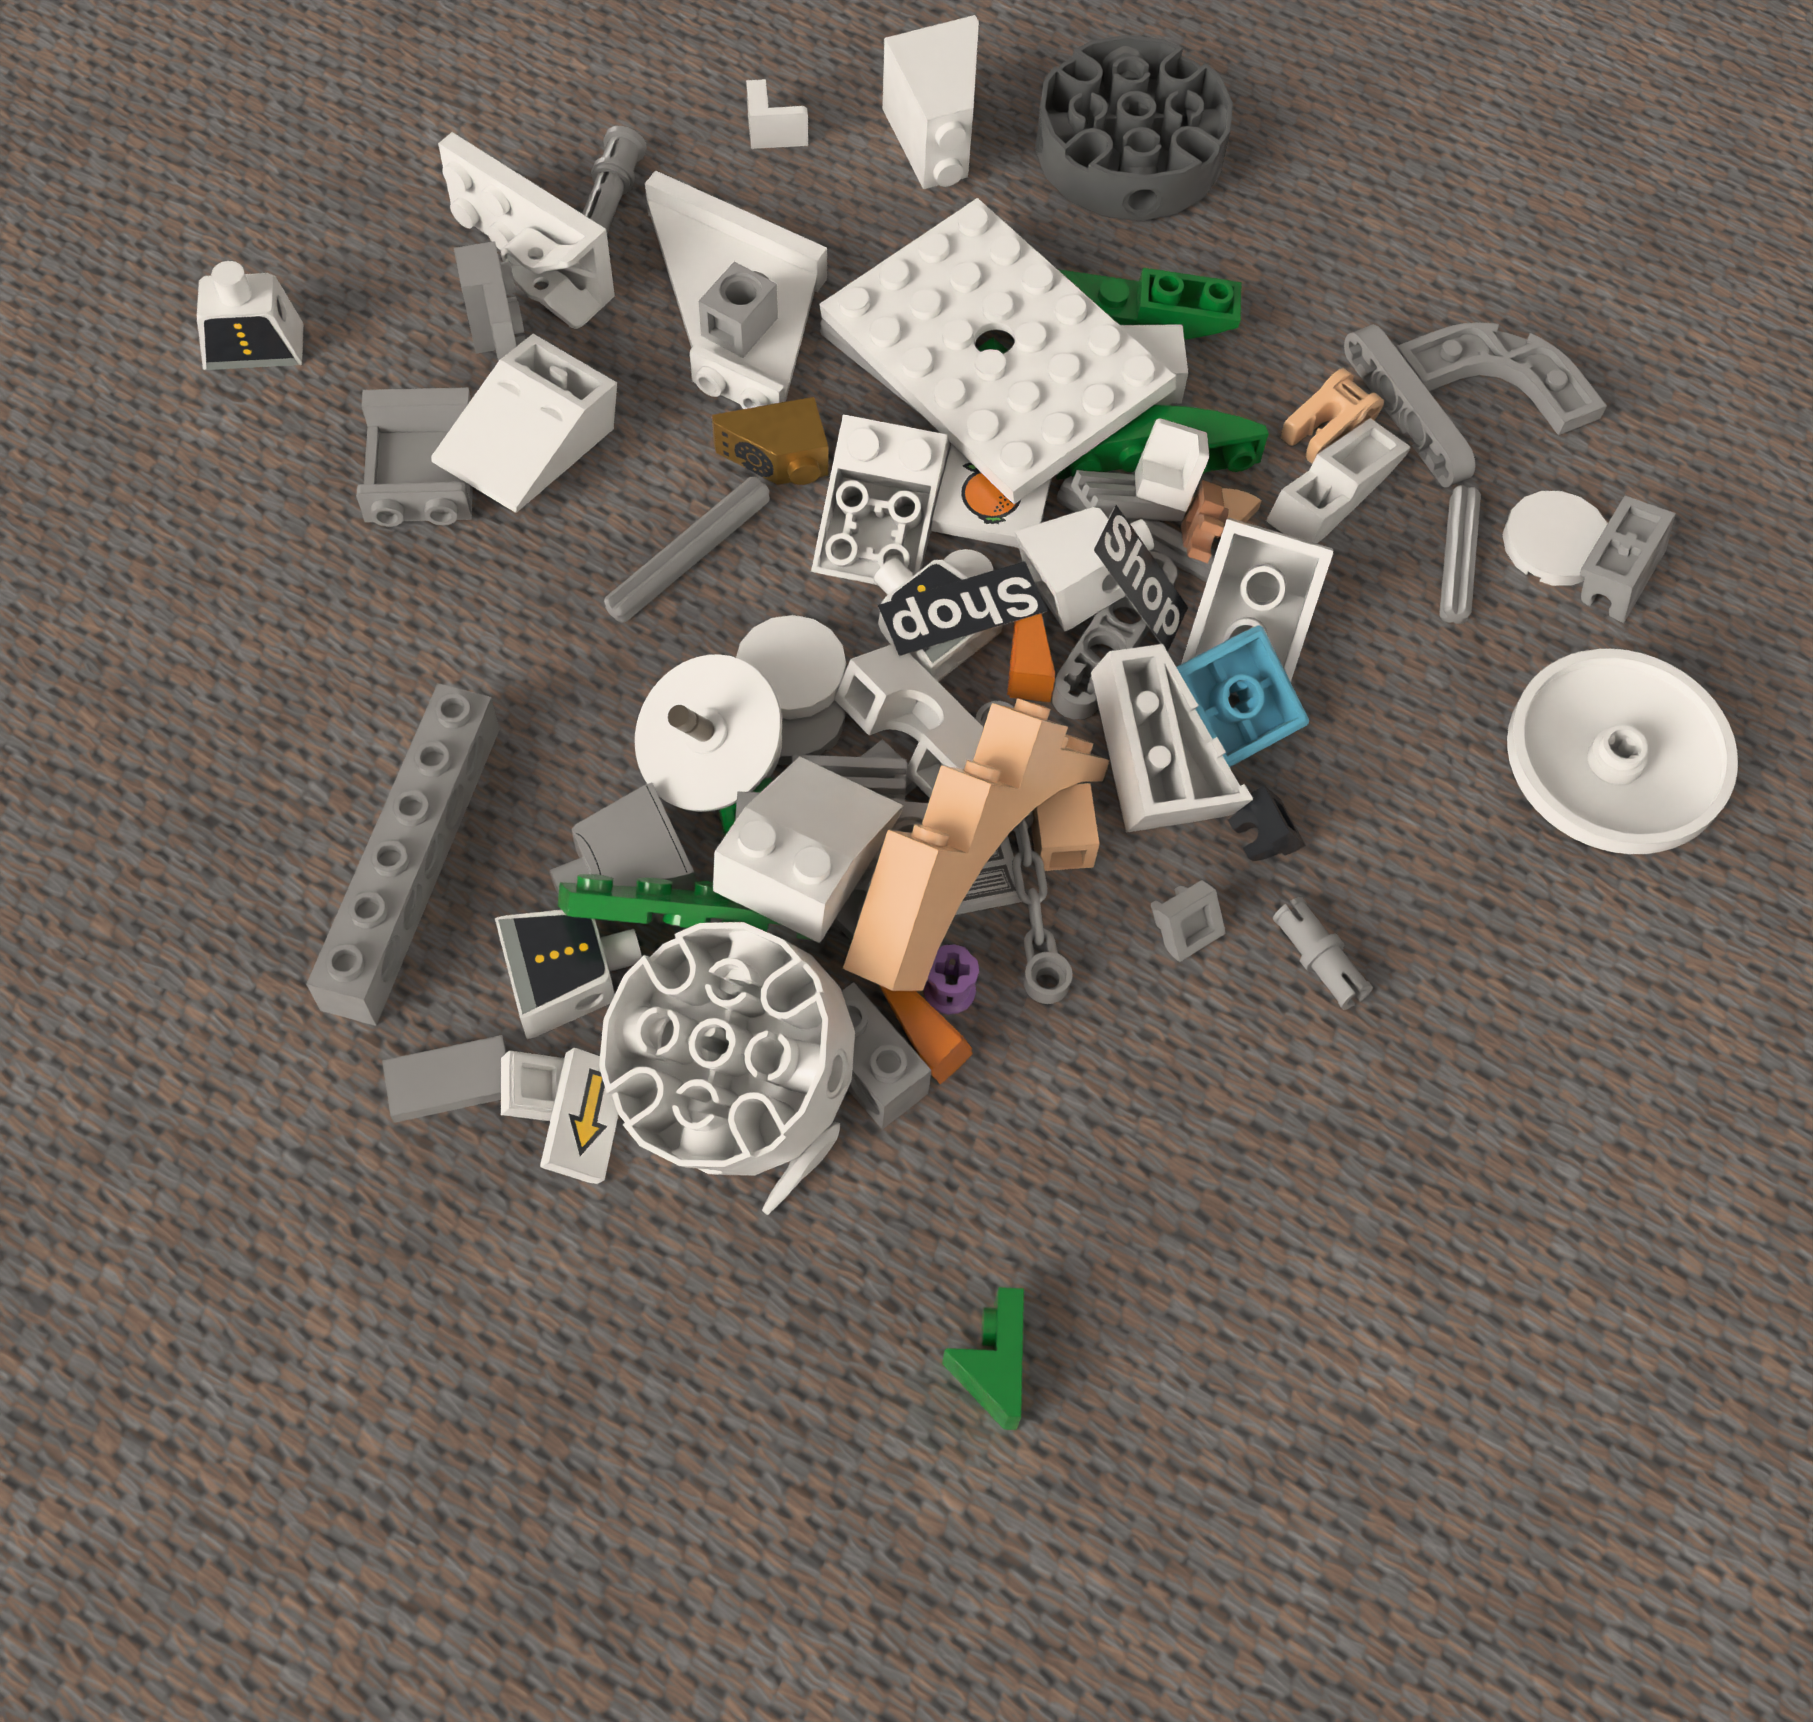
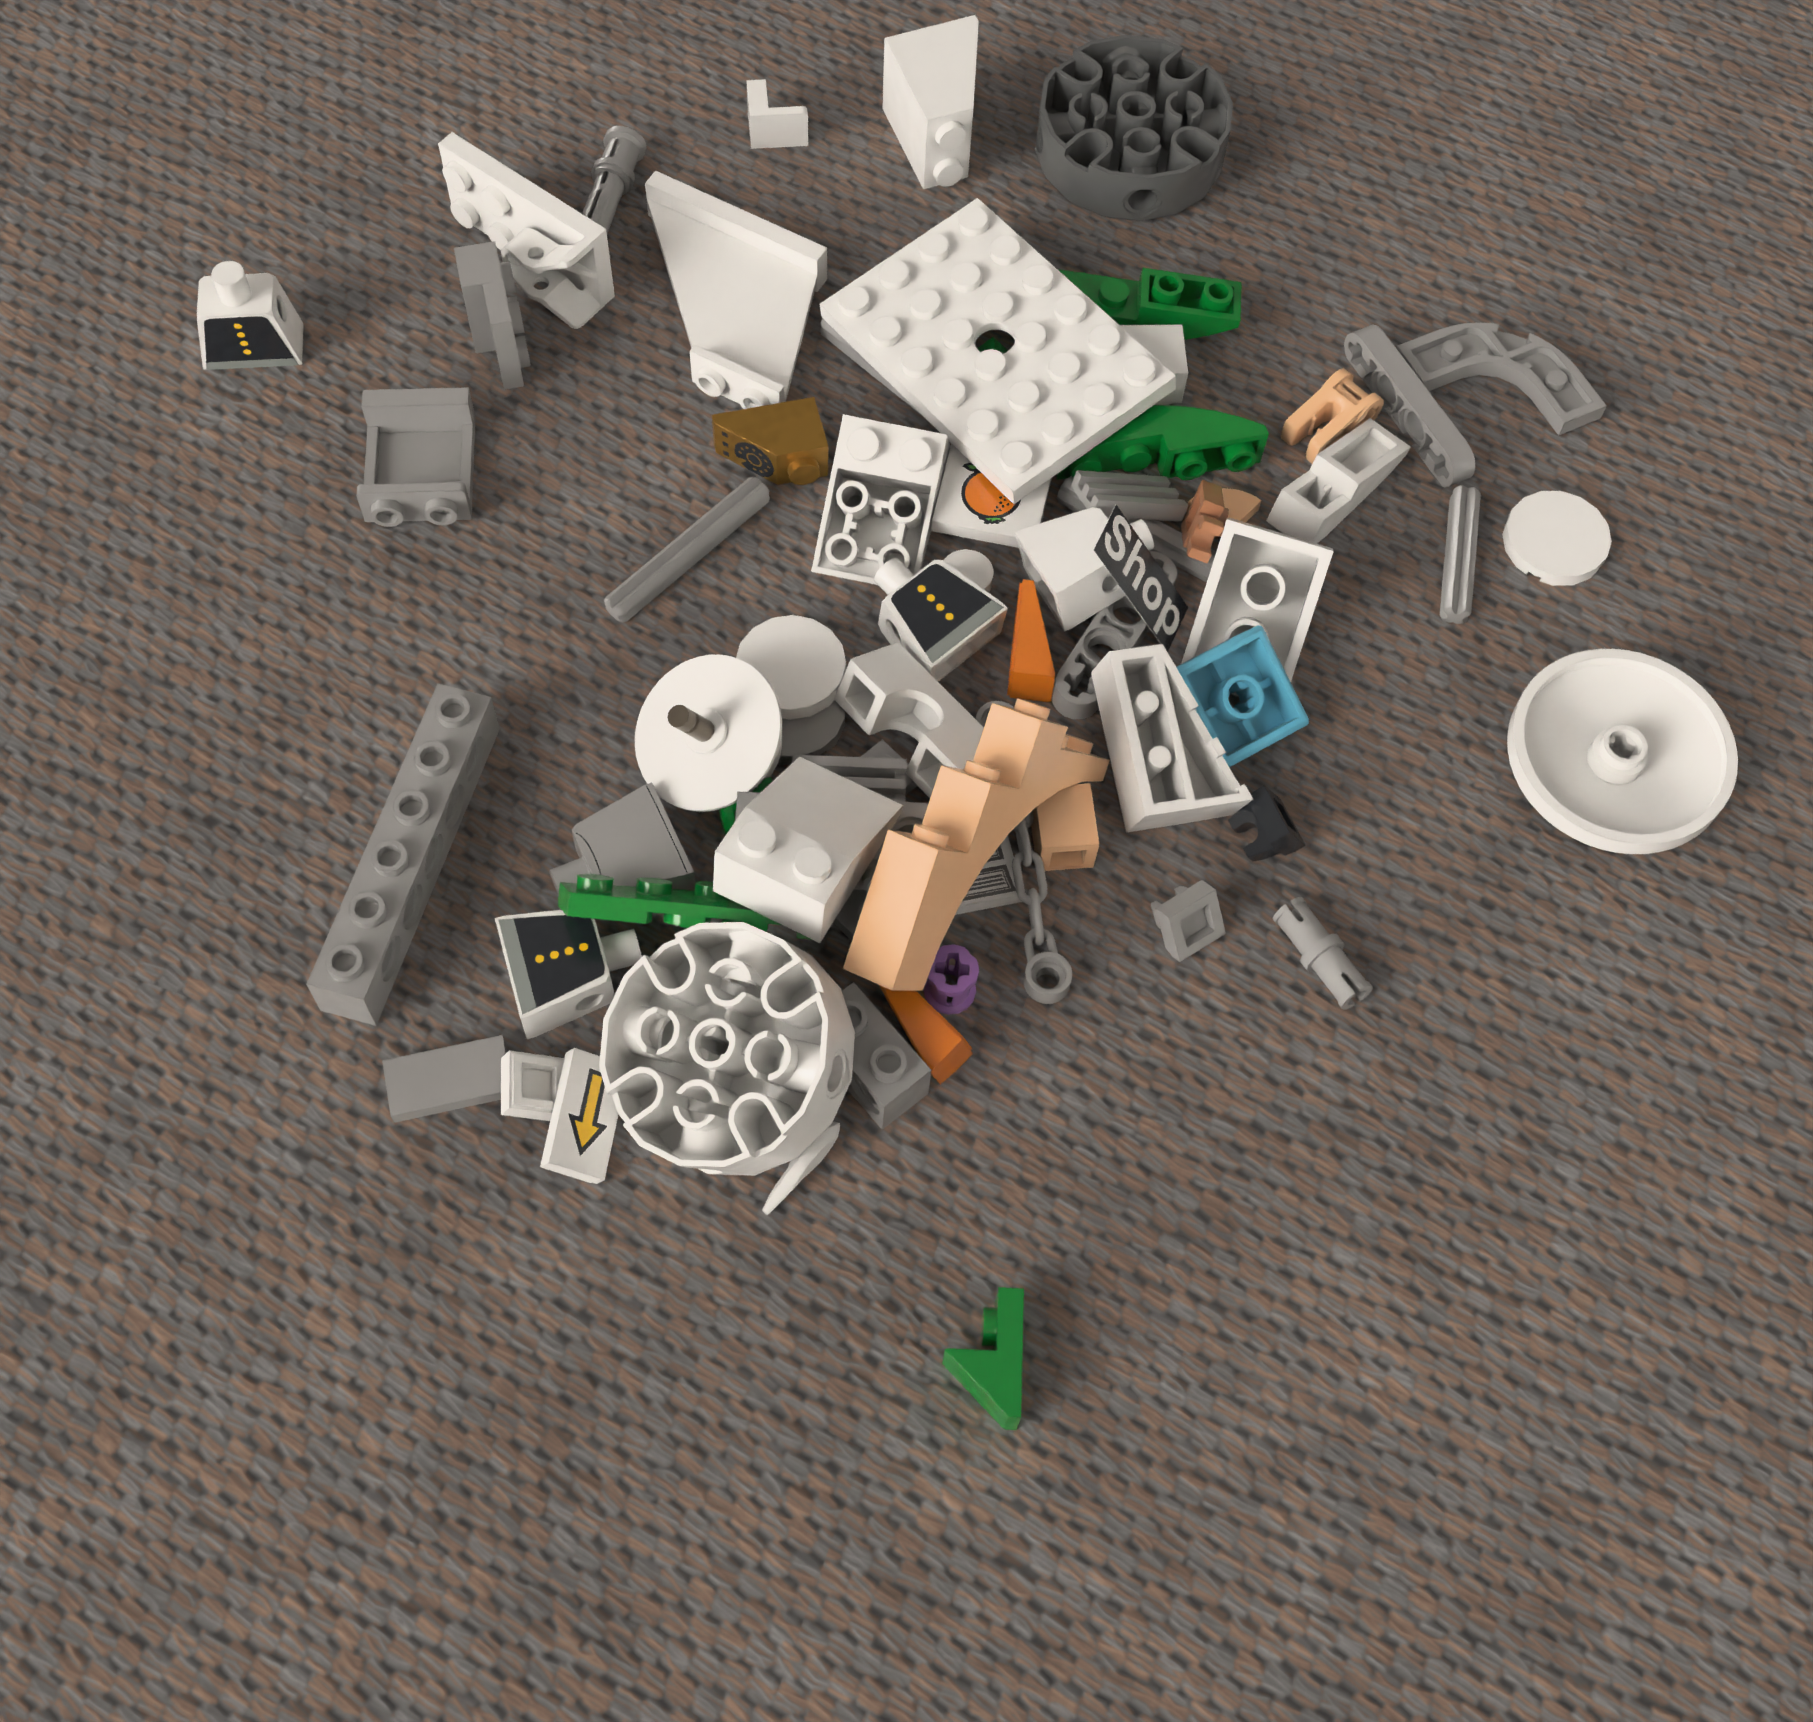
white slope [431,334,617,513] -> none
light grey brick [698,261,778,358] -> none
black sticker [878,561,1048,656] -> none
white panel [1135,419,1209,512] -> none
light grey hinge [1580,496,1676,623] -> none

